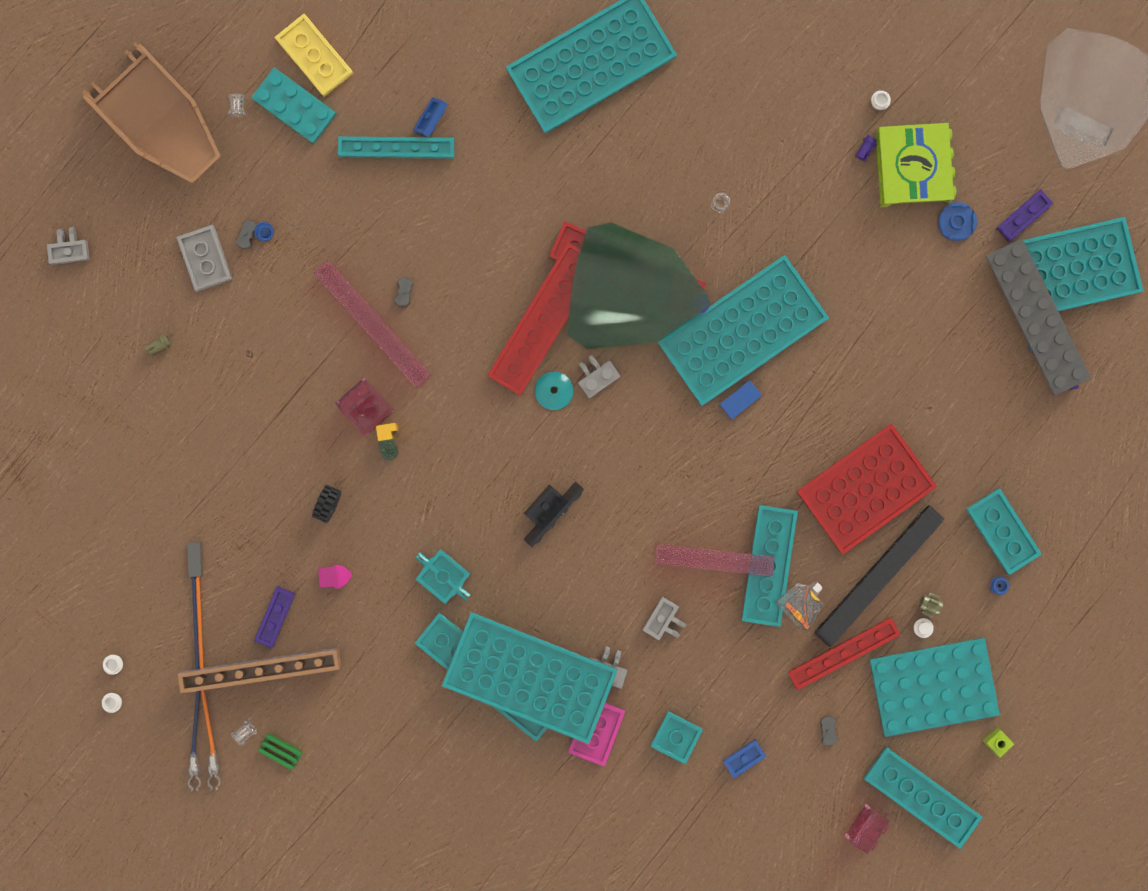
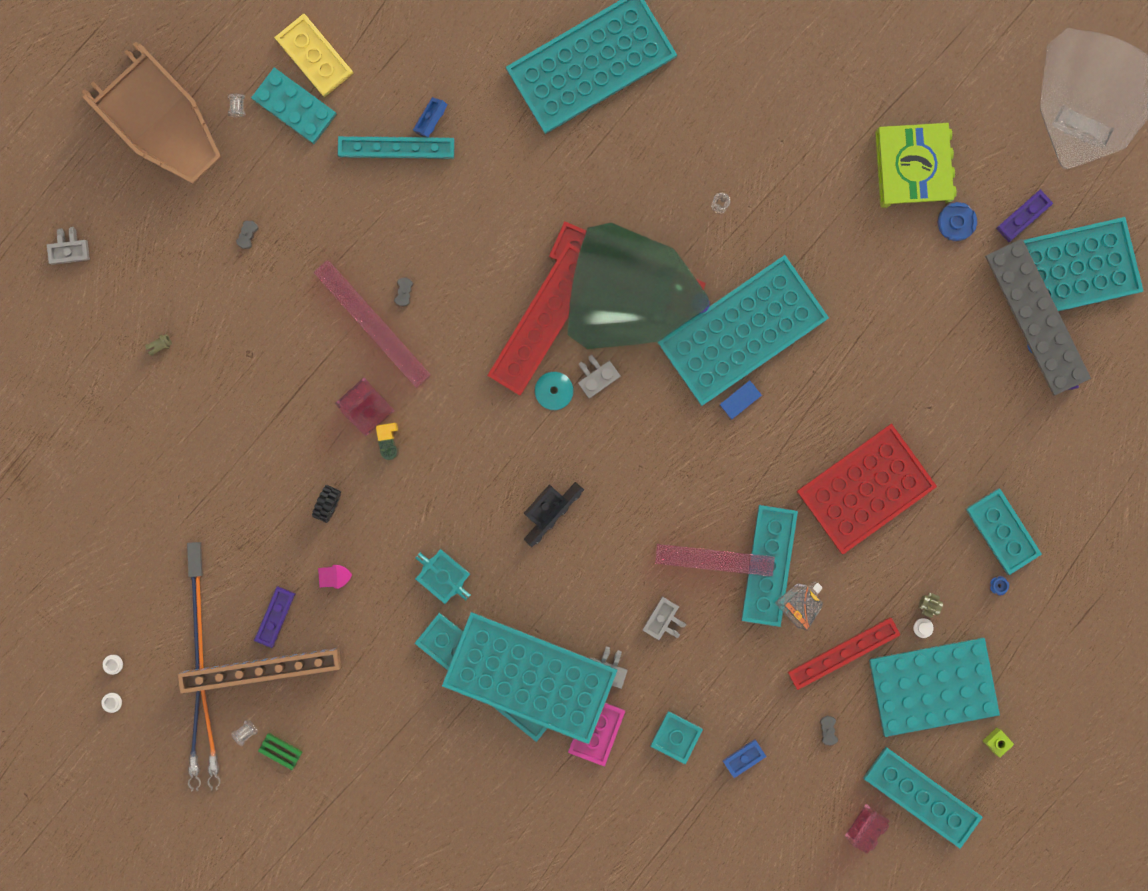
light grey tile [176,224,233,292] -> none
blue plate [254,222,274,241] -> none
black beam [814,505,944,647] -> none
dark purple pin [855,135,877,162] -> none
white plate [871,91,891,110] -> none

